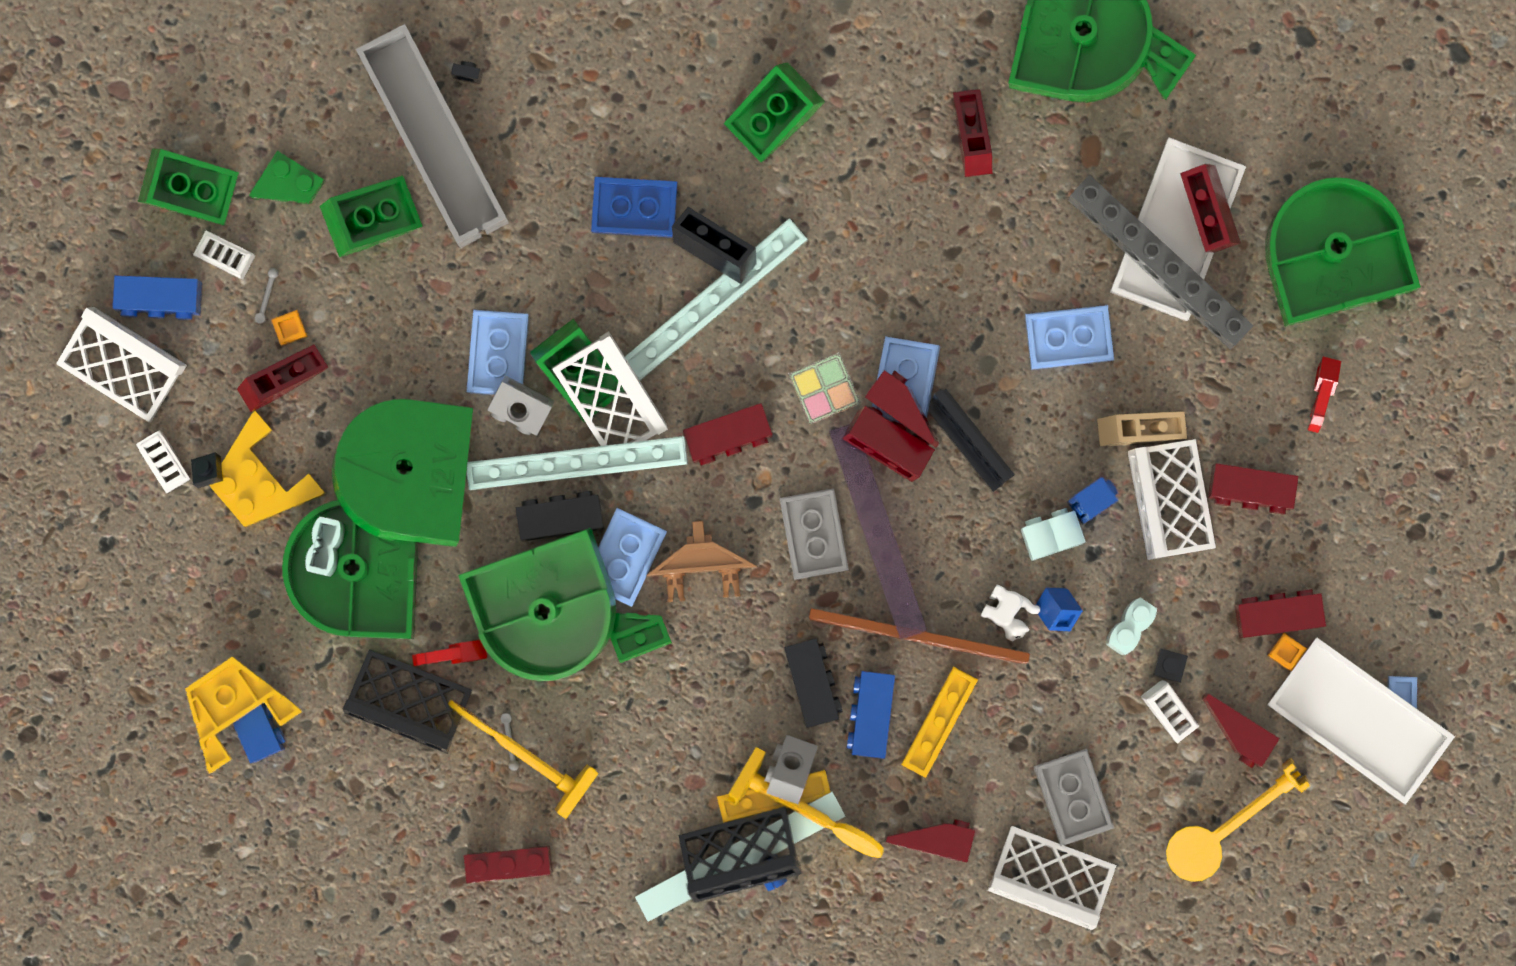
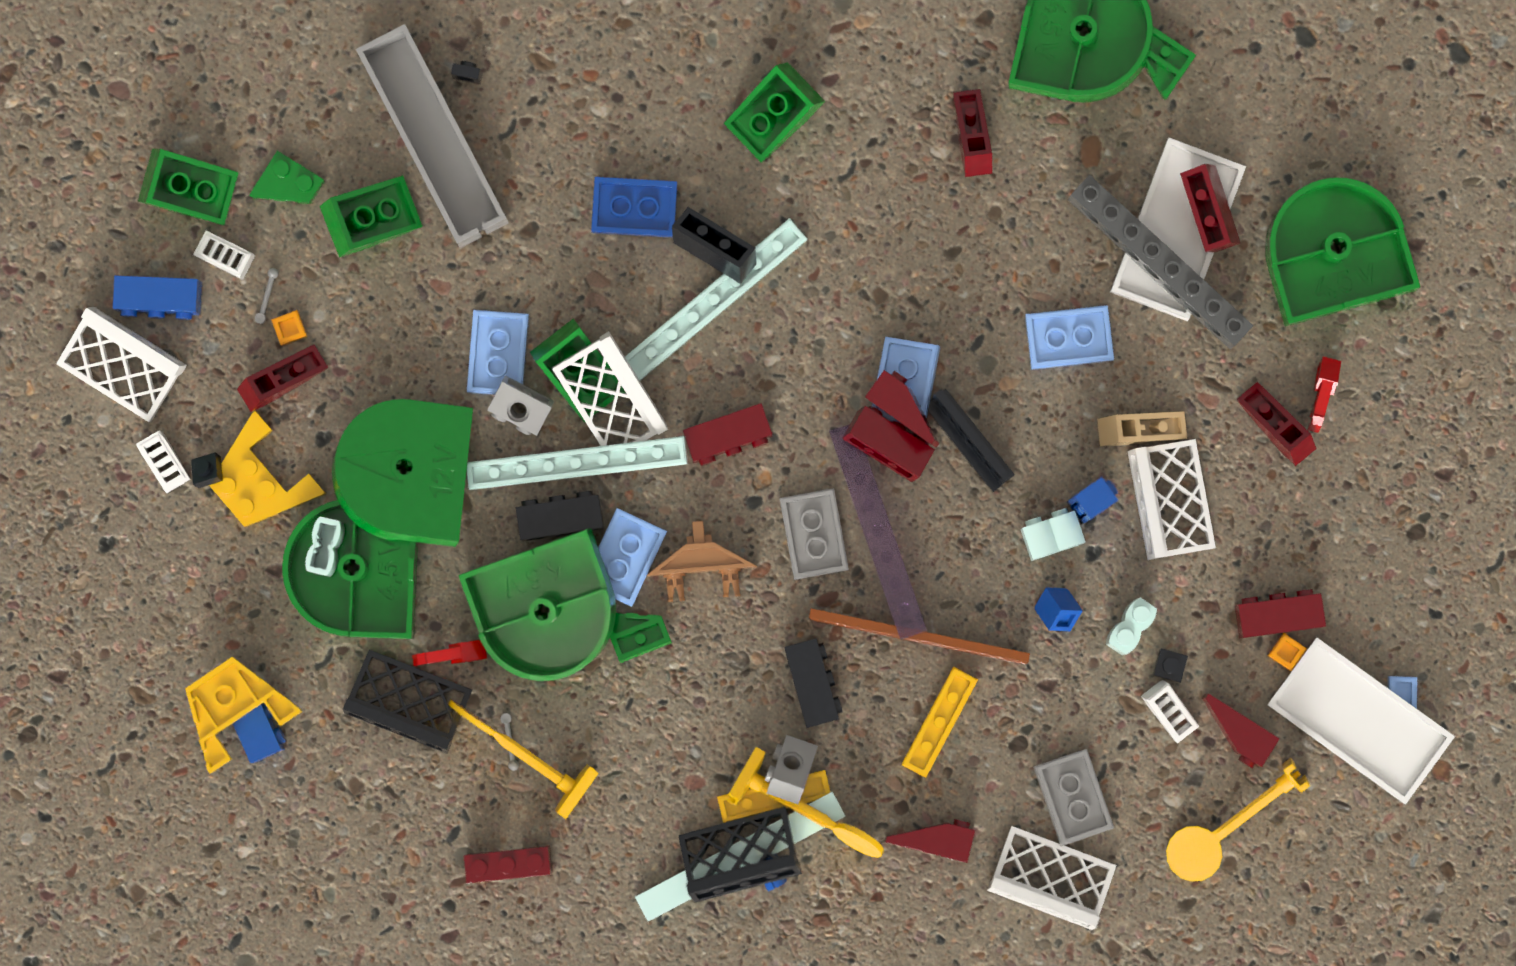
clear tile [788,352,861,425] -> none
blue brick [847,671,895,759] -> none
white animal [981,584,1040,642] -> none
dark red brick [1208,463,1299,515] -> none
none -> dark red slope [1237,382,1317,466]

